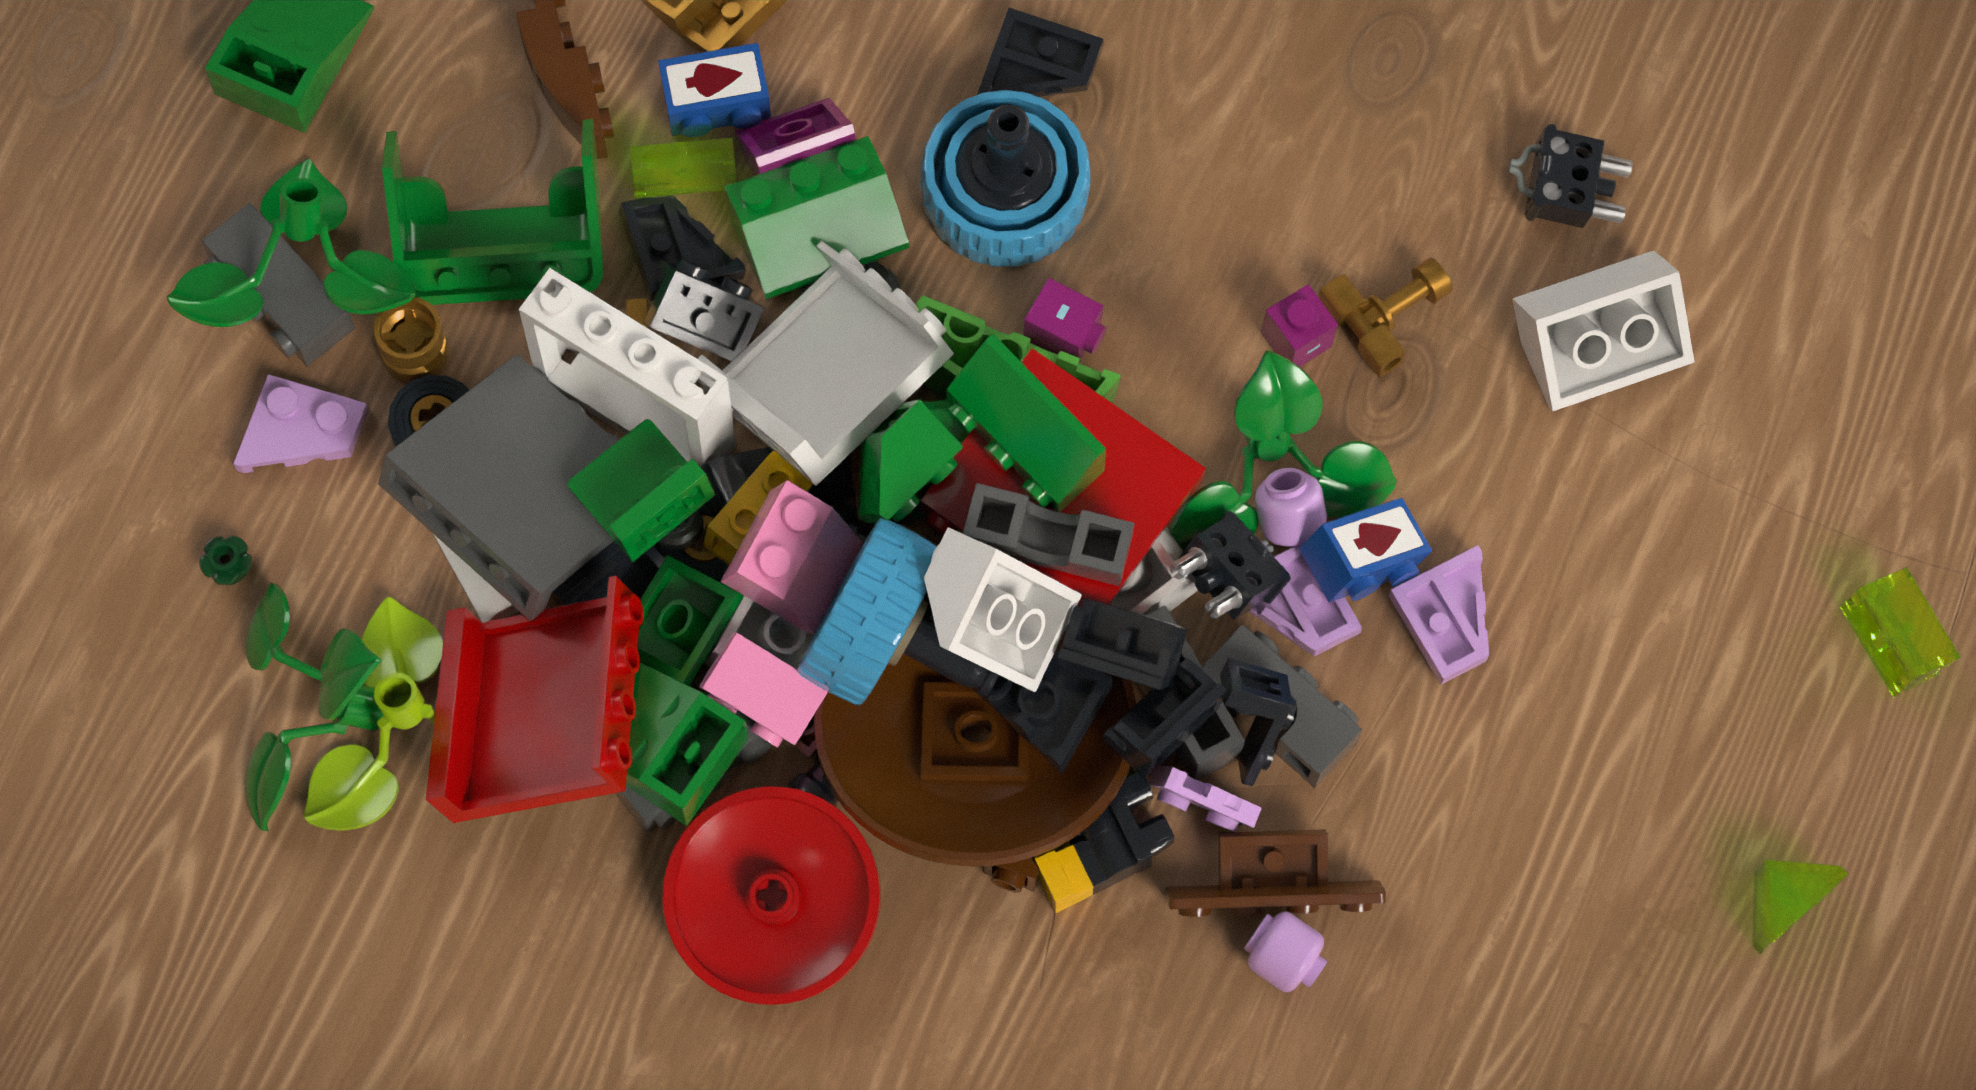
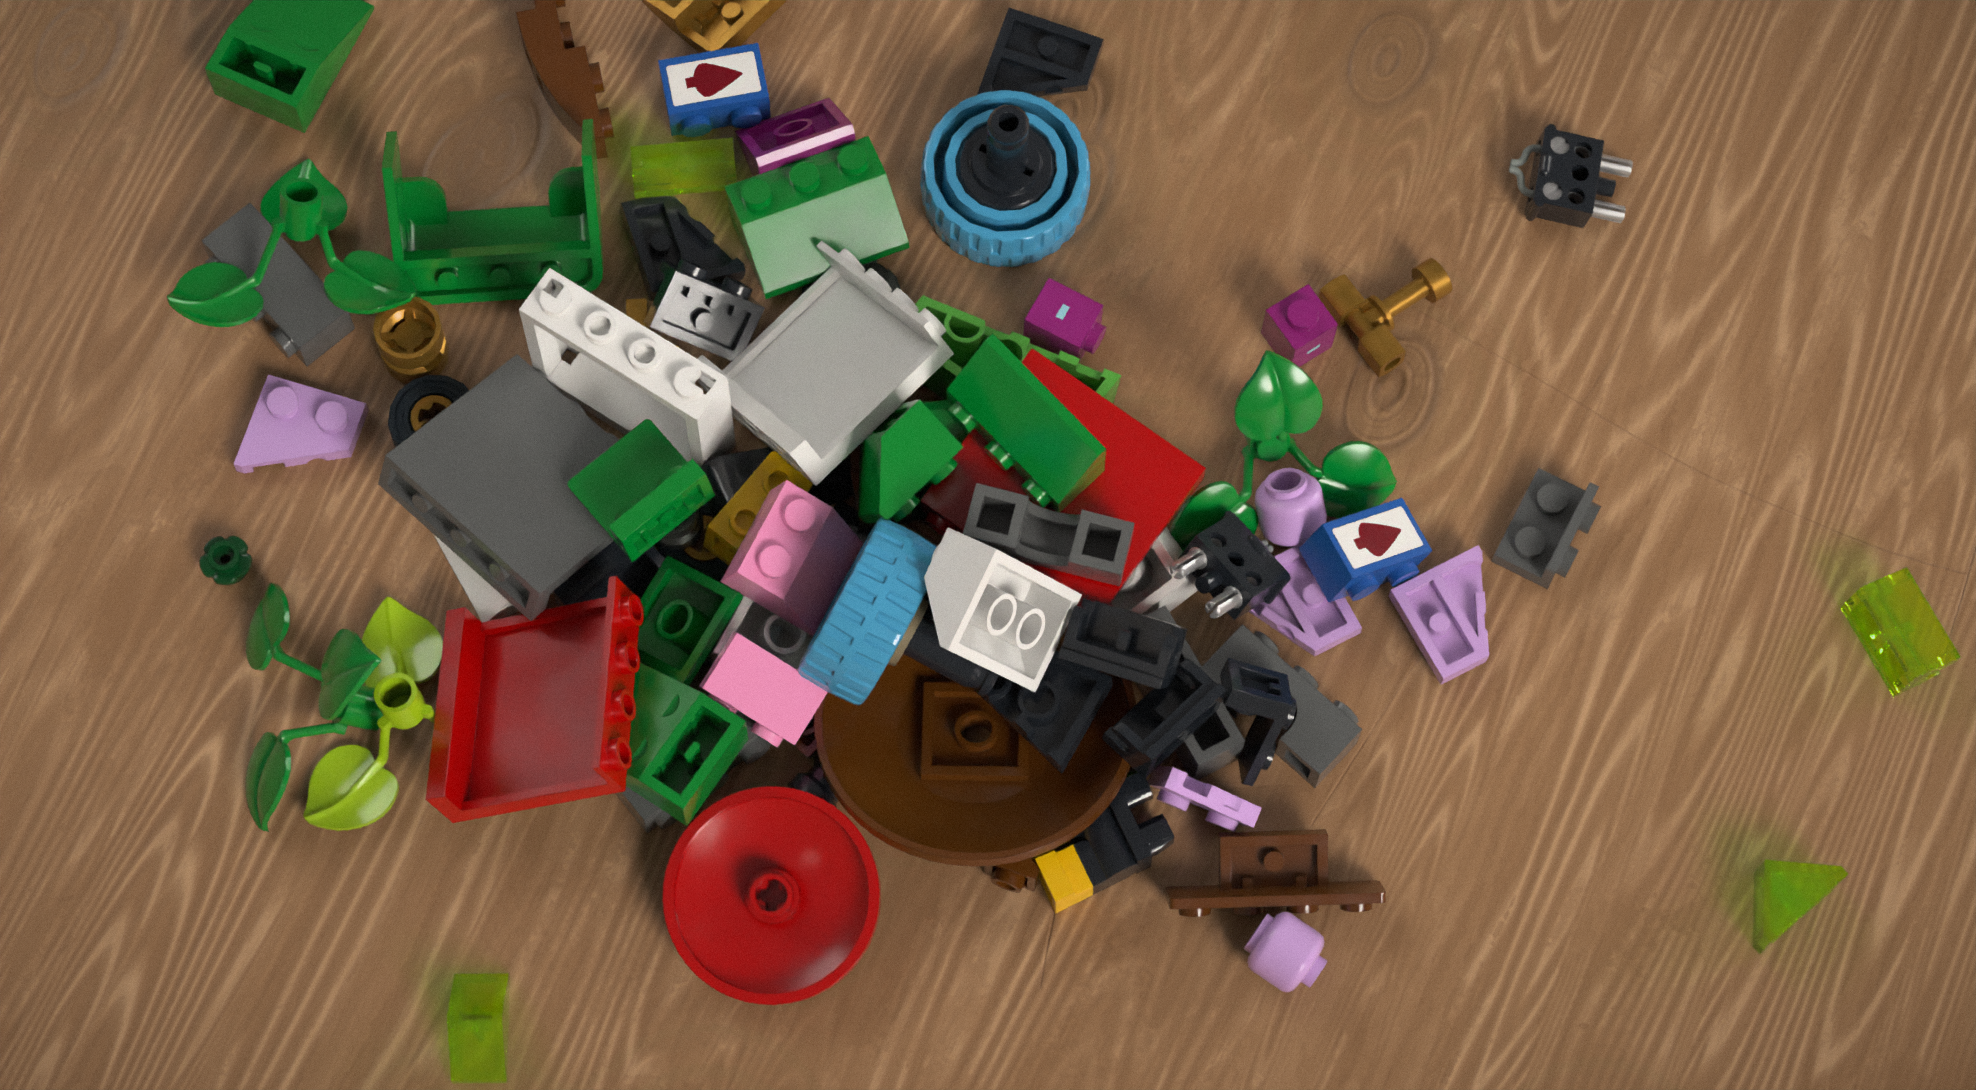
white slope [1513,250,1695,411] -> none
none -> clear neon green slope [447,973,510,1083]
none -> dark grey bracket [1491,468,1601,589]

